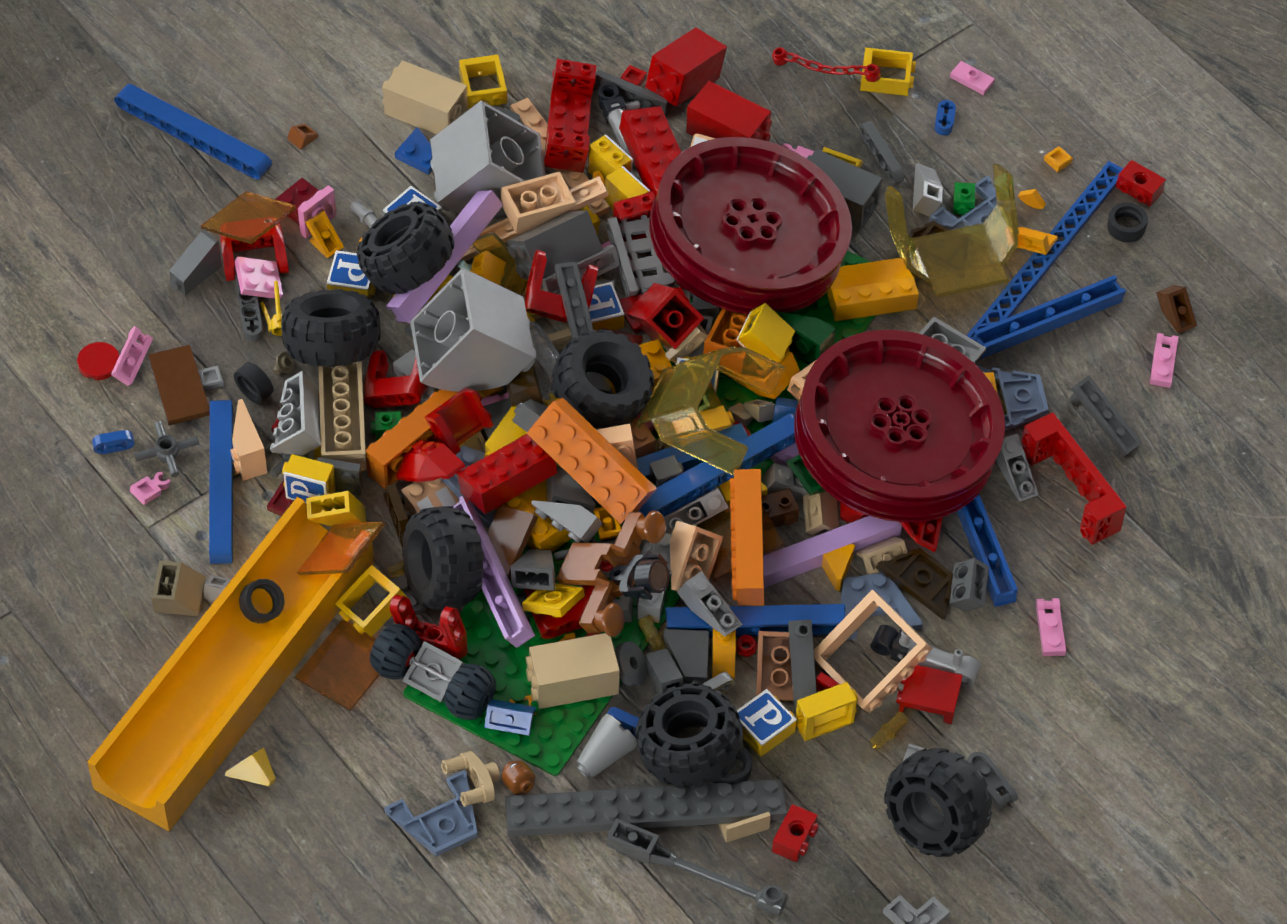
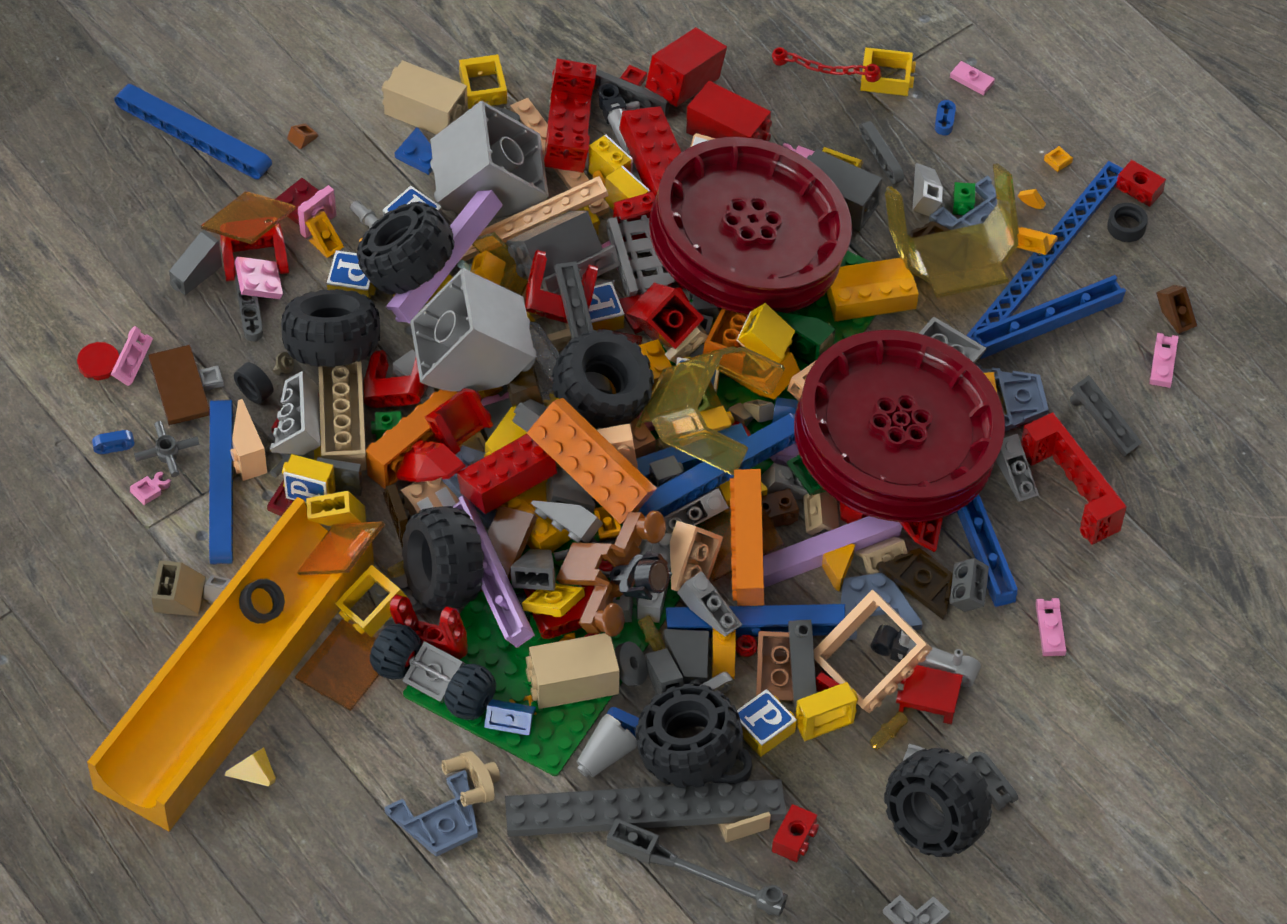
yellow plant [260,280,282,336] -> none
light nougat slope [500,172,576,234] -> none
dark orange head [501,760,536,795] -> none

